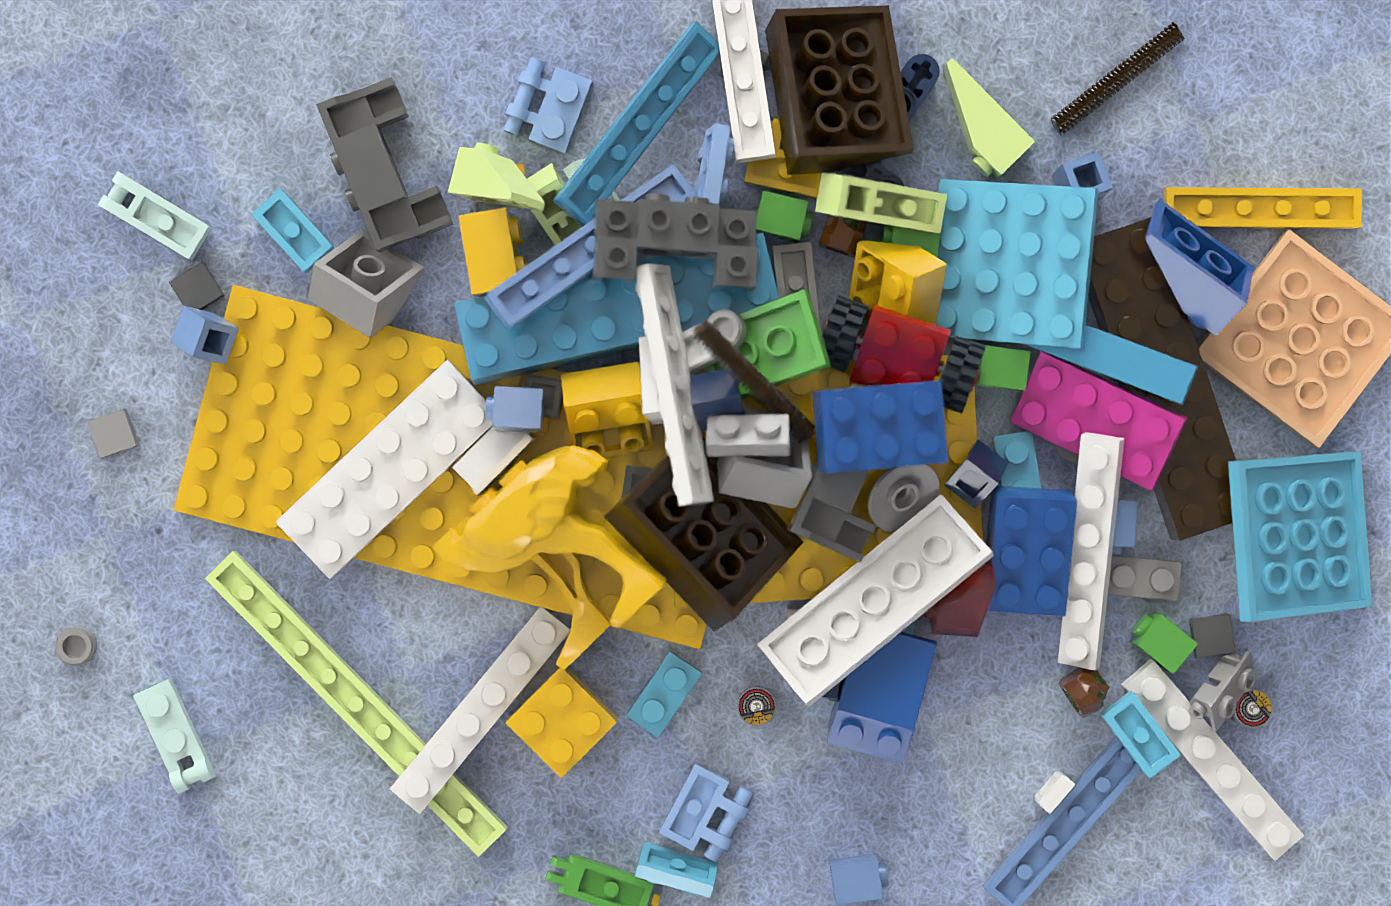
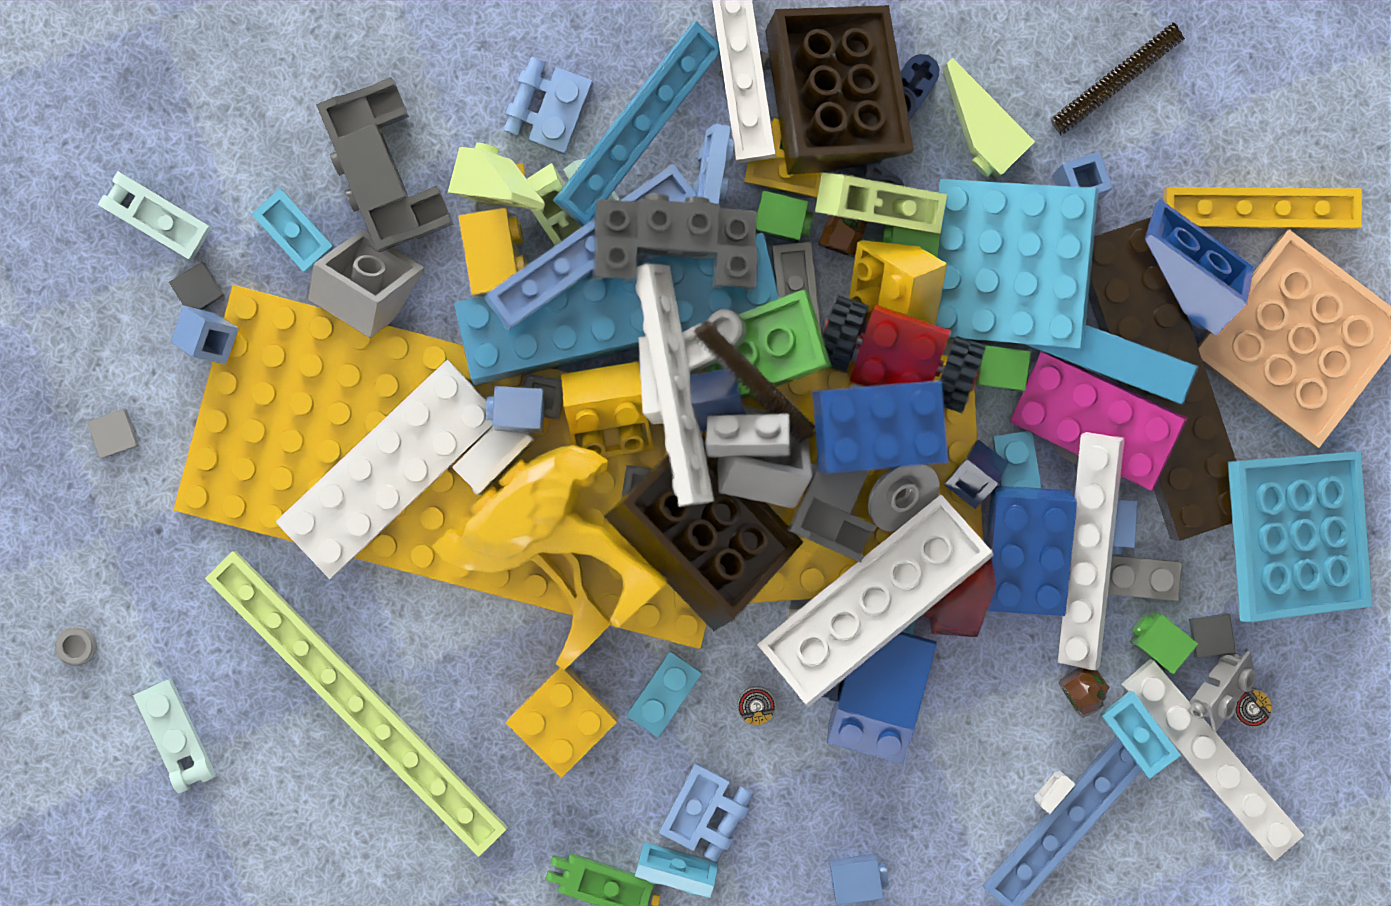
white plate [390,606,570,814] -> none

